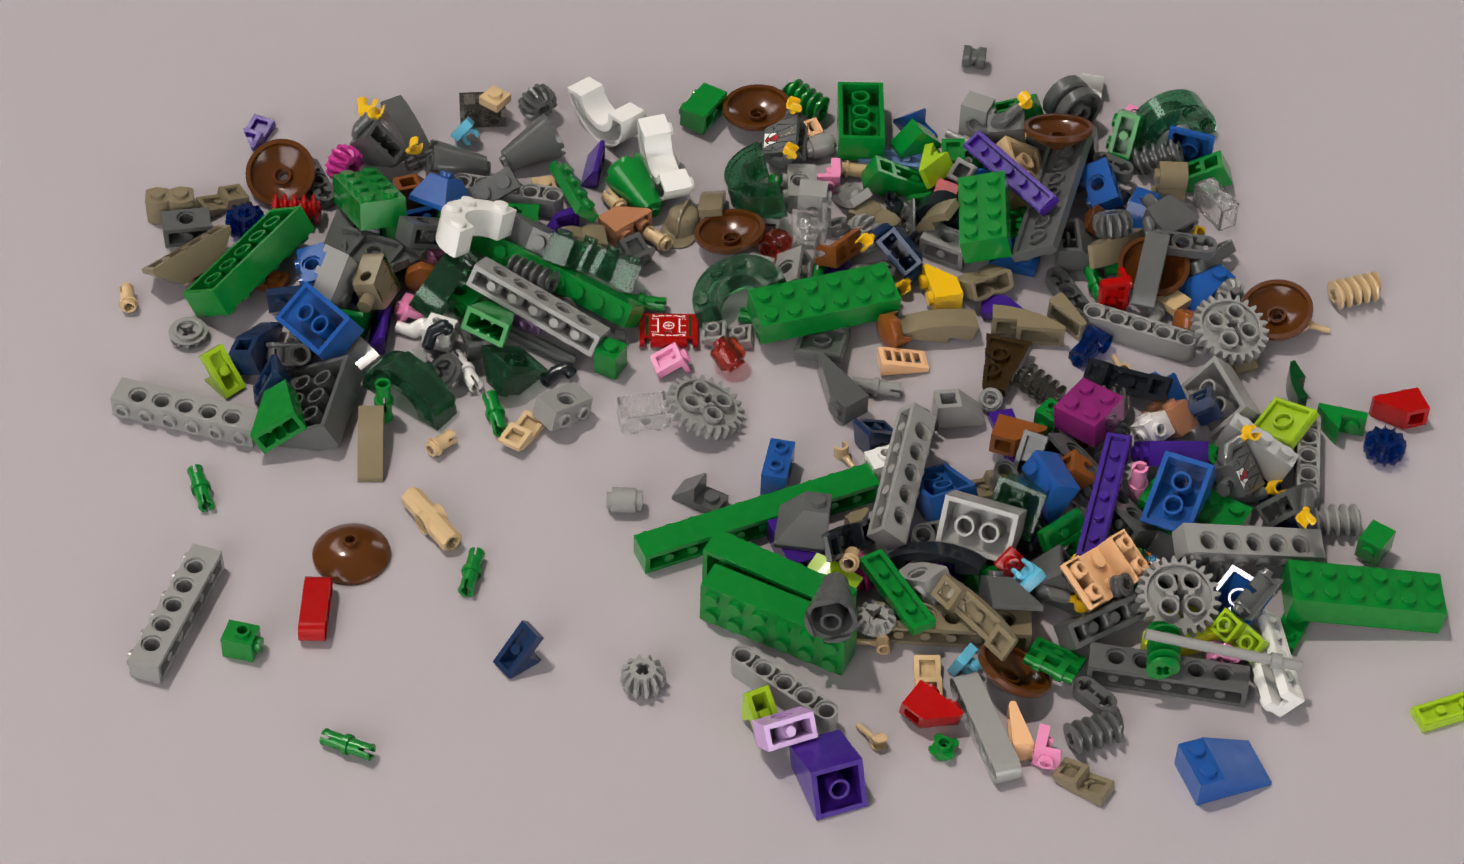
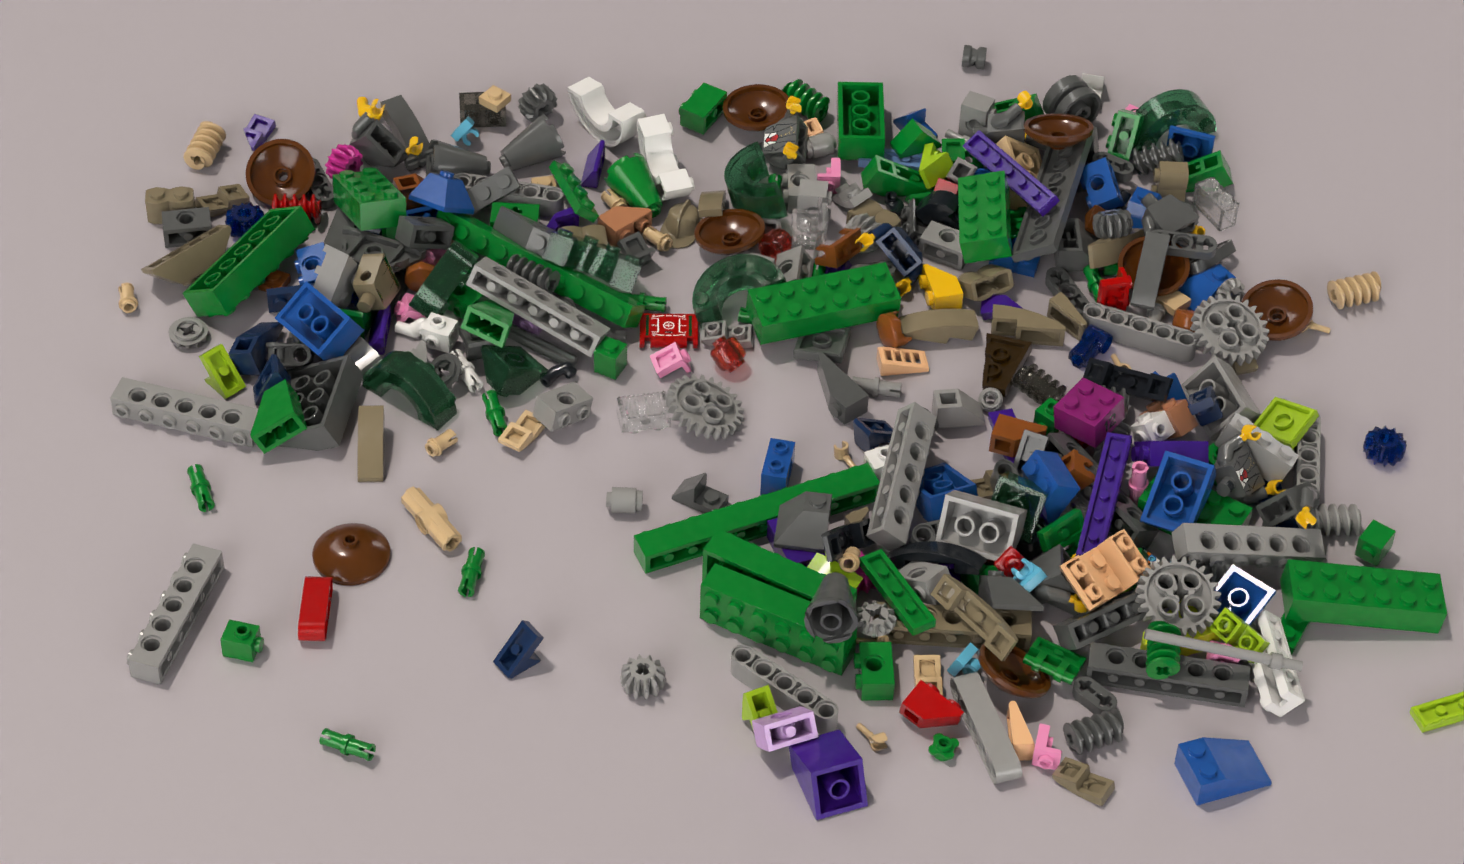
green pin [374,378,394,424] -> none
black arm [422,319,453,350] -> none
white brick [436,196,517,258] -> none
dark grey bush [826,216,850,238] -> none
tan pin [840,160,868,178] -> none
dark tan slope [915,198,960,232] -> none
dark grey bush [1109,573,1134,599] -> none
dark grey hinge [1232,568,1283,621] -> none
dark green slope [1286,360,1308,406] -> none
green slope [1317,403,1368,444] -> none
red slope [1369,387,1430,429] -> none
none -> tan piece [183,121,226,170]
none -> green brick [854,642,895,701]

